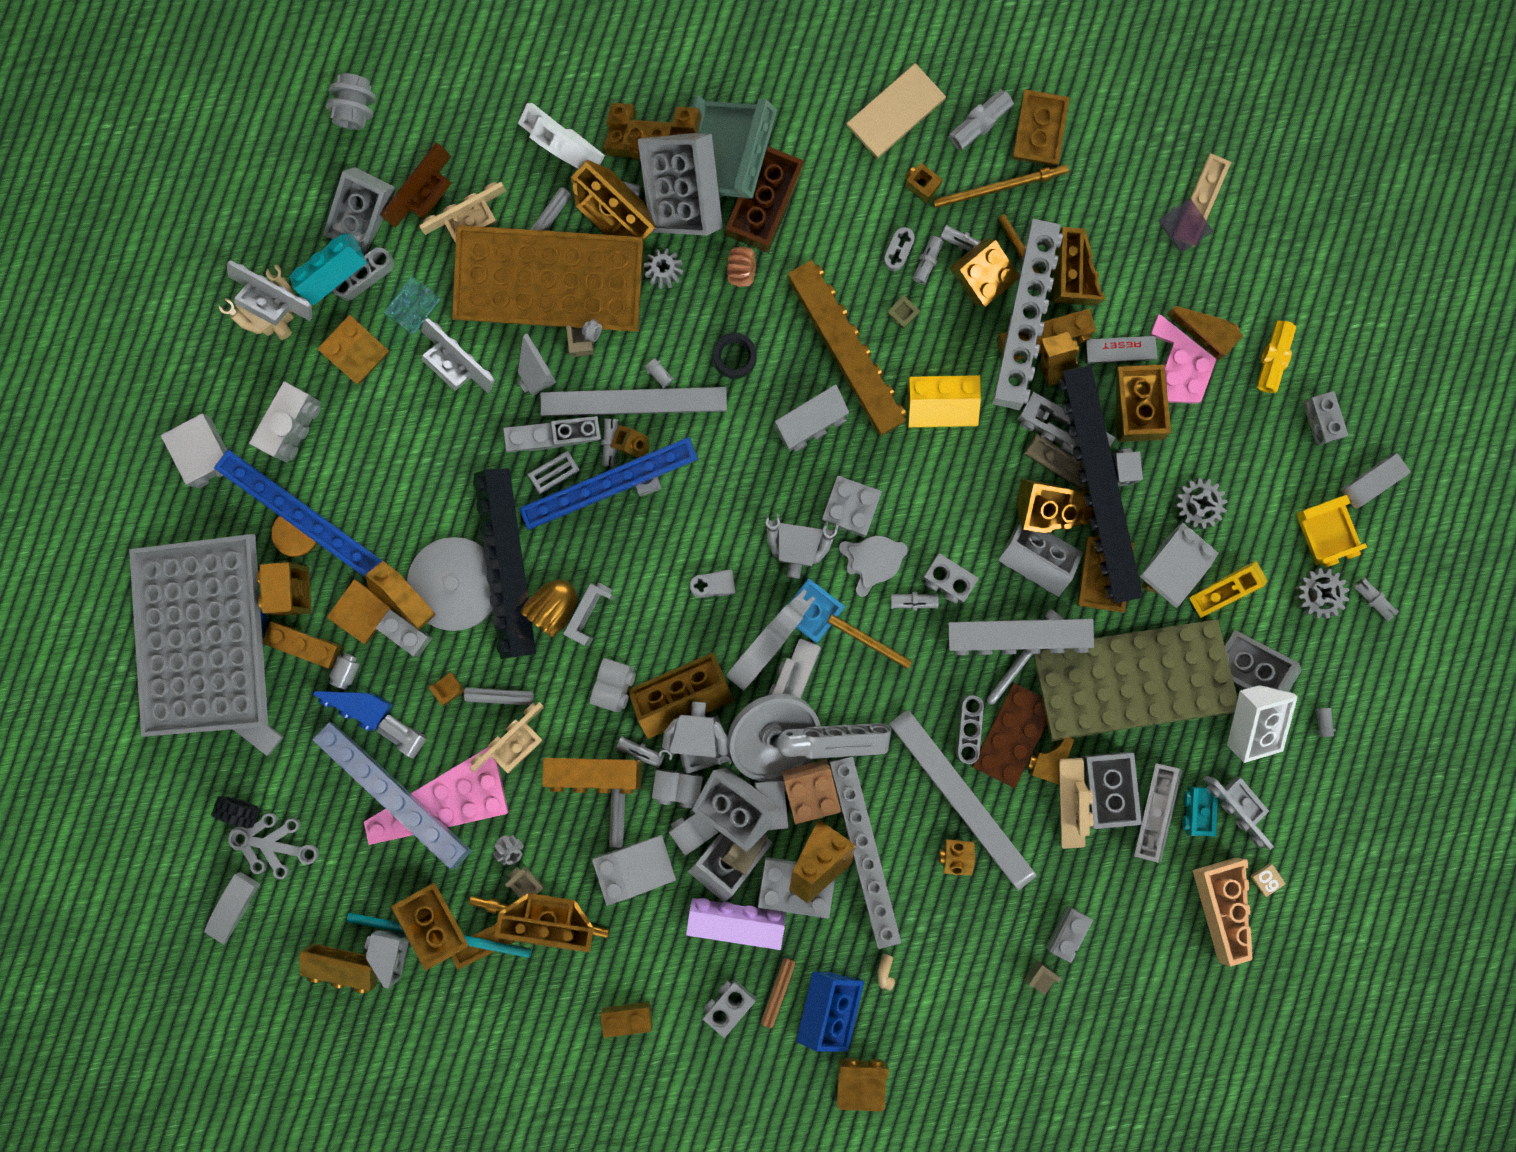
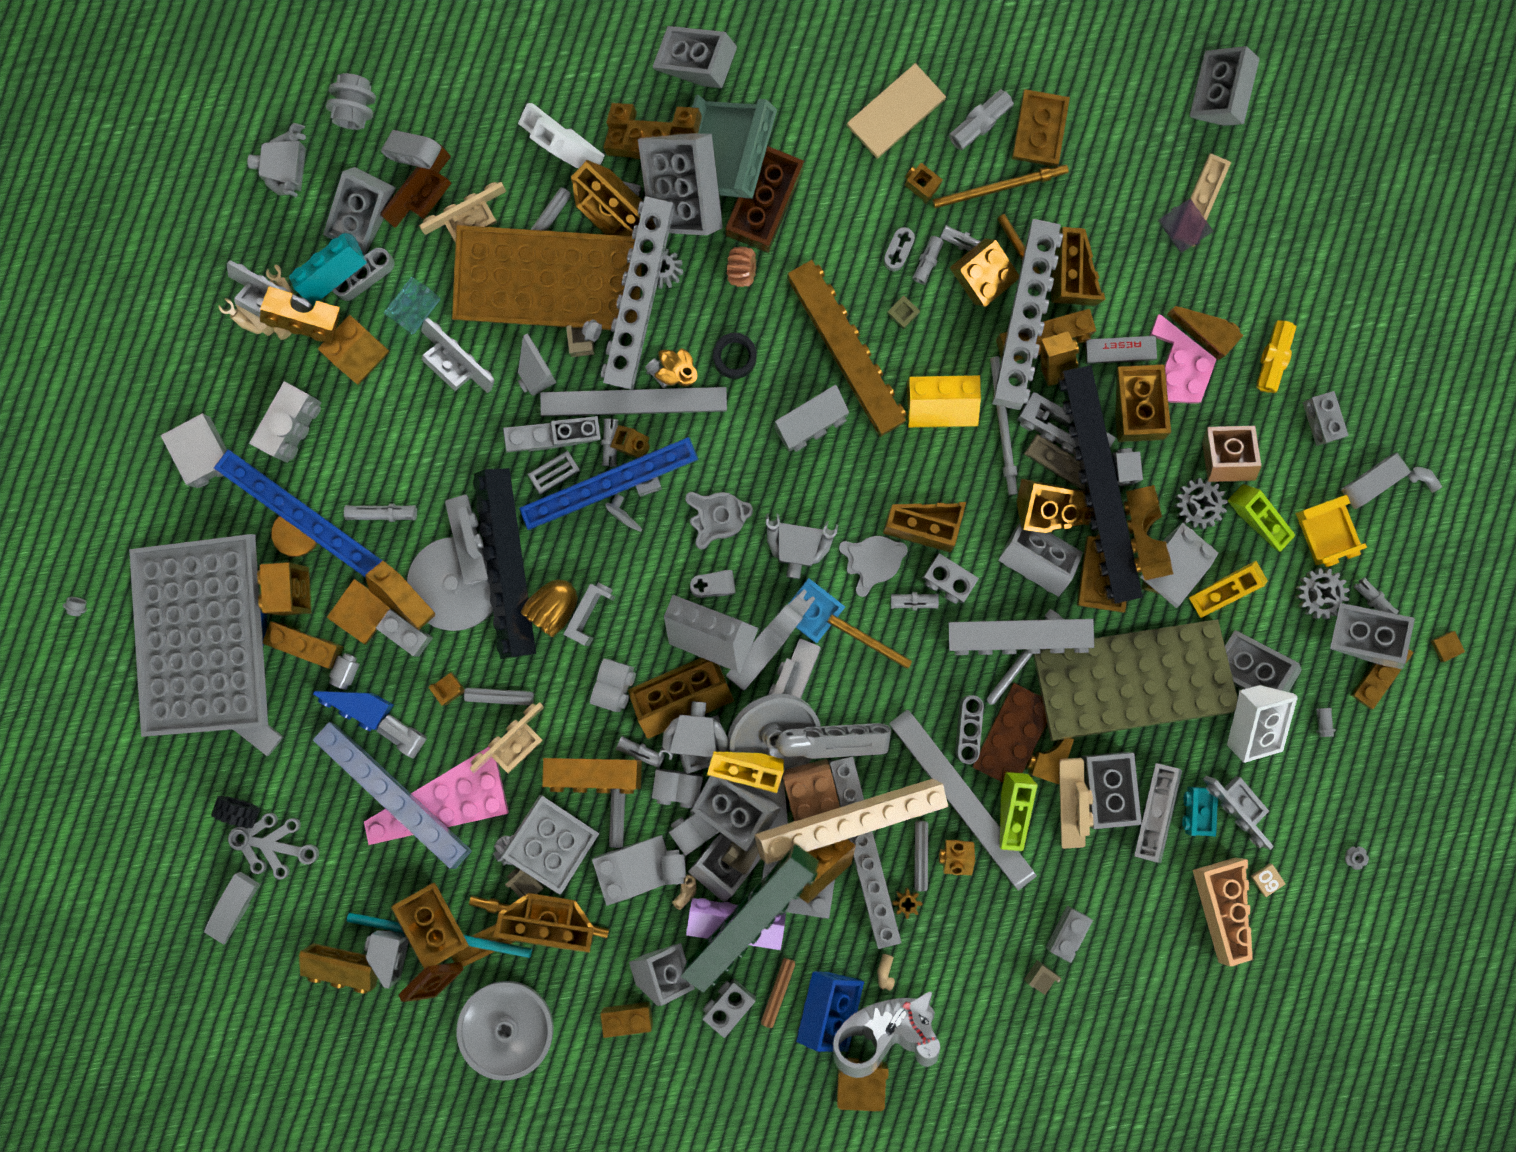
light grey brick [821,476,882,538] -> none
none -> light grey plate [63,597,87,616]
none -> light grey torso [248,123,306,197]
none -> arch [260,286,340,343]
none -> light grey pin [344,504,417,522]
none -> light grey beam [381,130,442,169]
none -> reddish brown tile [398,962,464,1002]
none -> light grey bracket [445,495,488,586]
none -> light grey dish [457,981,554,1080]
none -> light grey plate [500,795,599,895]
none -> light grey brick [601,196,675,390]
none -> light grey bar [605,494,642,532]
none -> light grey slope [629,943,695,1006]
none -> light grey slope [653,26,737,88]
none -> pearl gold plate [654,348,697,386]
none -> light grey brick [661,850,686,885]
none -> light grey slope [664,595,759,673]
none -> tan arm [672,875,696,910]
none -> brick [681,844,819,993]
none -> light grey tile [685,492,753,550]
none -> yellow slope [707,752,784,793]
none -> tan brick [754,779,948,864]
none -> light grey animal [833,992,940,1078]
none -> pearl gold wedge [883,502,966,552]
none -> pearl gold gear [892,887,922,919]
none -> light grey axle [914,820,928,891]
none -> light grey bar [990,357,1018,495]
none -> lime slope [999,772,1037,851]
none -> pearl gold arch [1124,485,1174,581]
none -> light grey slope [1190,46,1260,126]
none -> medium nougat brick [1202,426,1261,482]
none -> lime slope [1227,484,1295,552]
none -> light grey slope [1330,603,1415,669]
none -> light grey plate [1345,846,1369,870]
none -> pearl gold plate [1351,649,1414,709]
none -> light grey arm [1408,466,1442,493]
none -> pearl gold tile [1431,631,1465,662]

